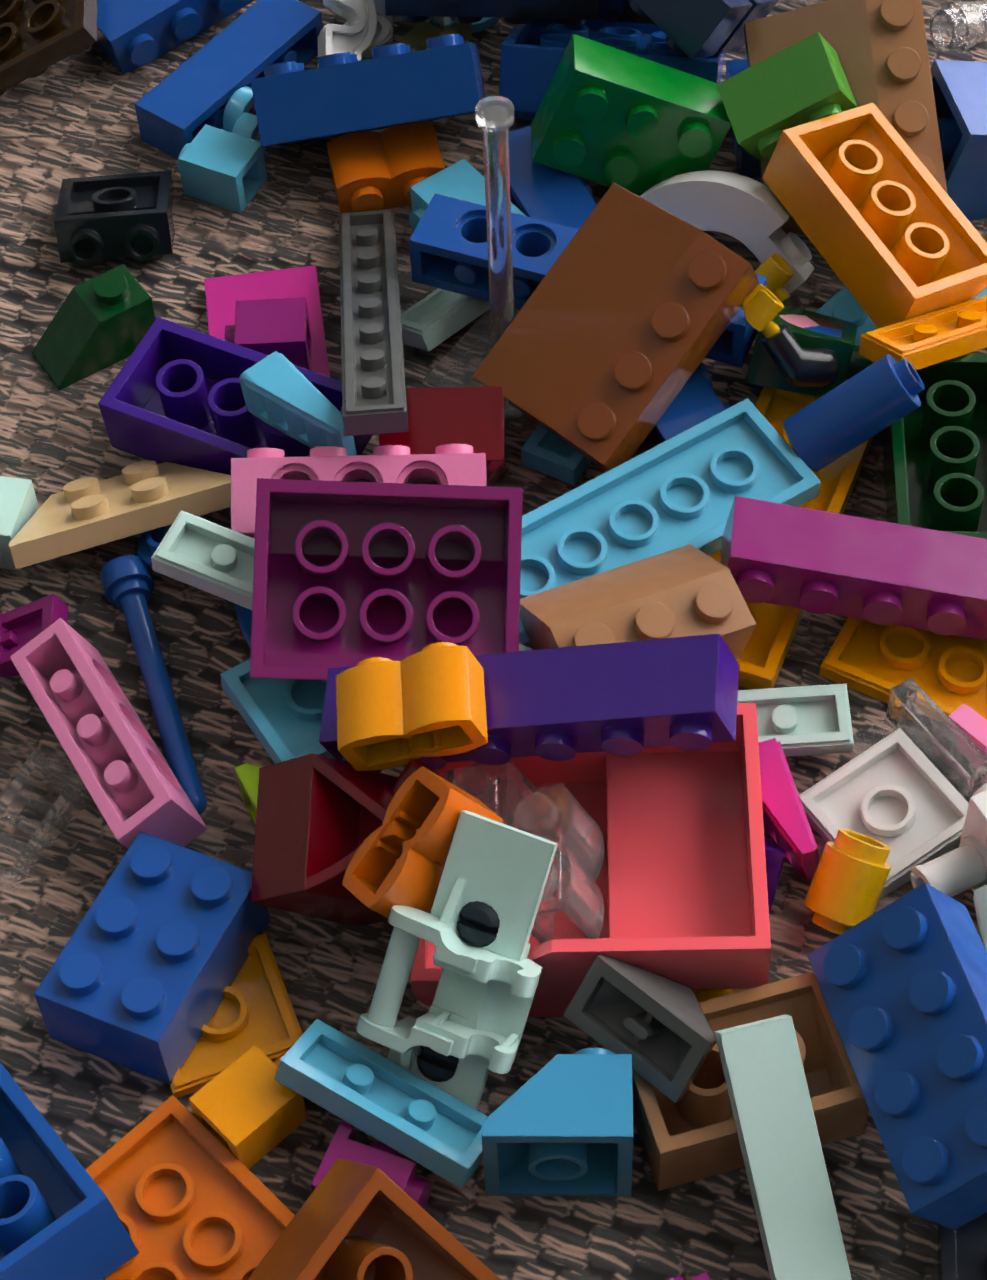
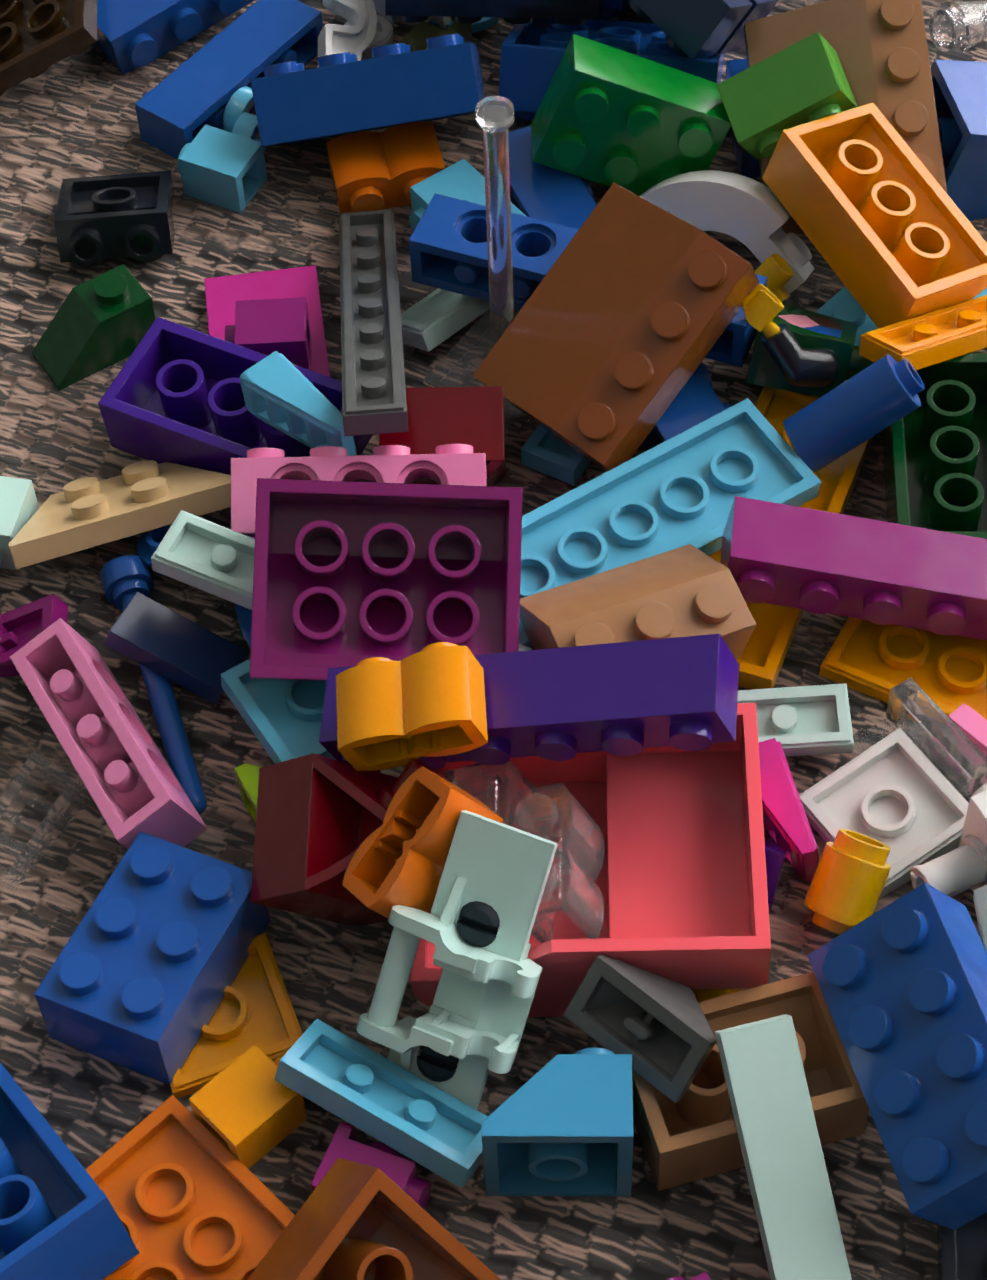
none -> dark blue tile [104,592,248,705]

